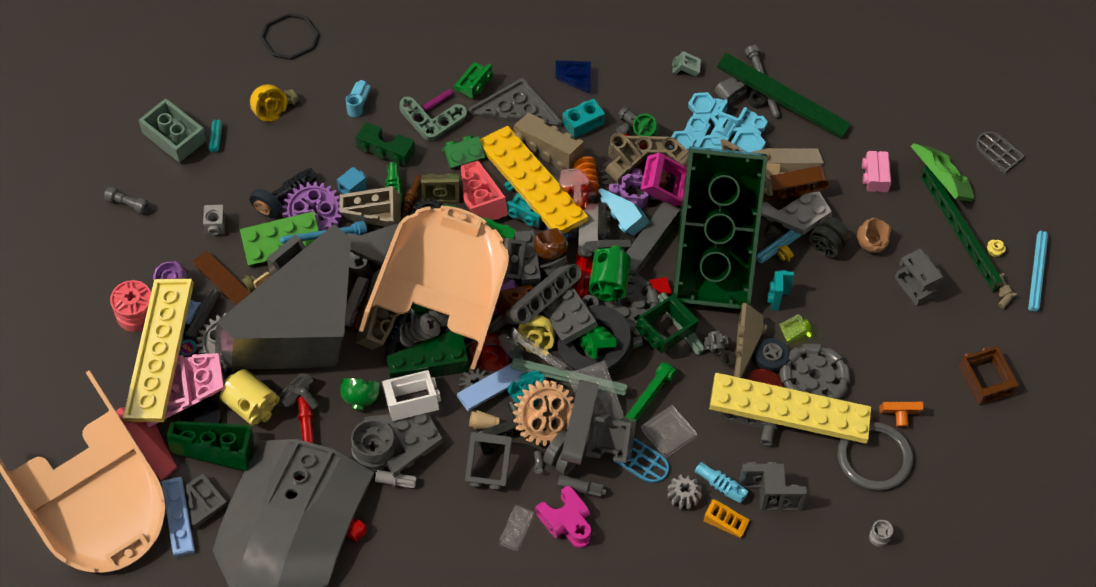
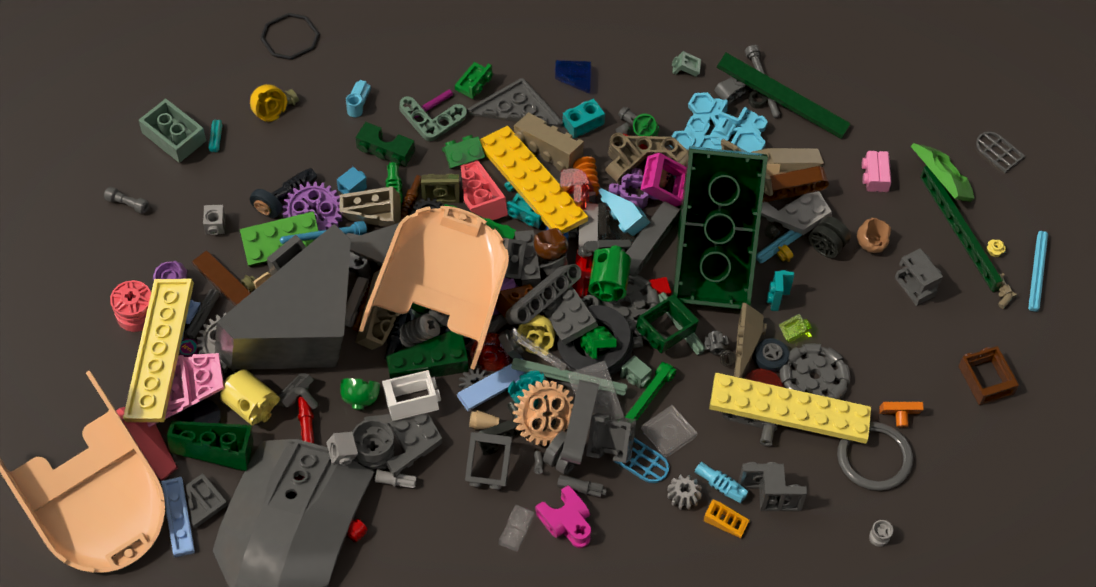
none -> light grey brick [326,432,358,466]
none -> sand green brick [620,355,652,389]

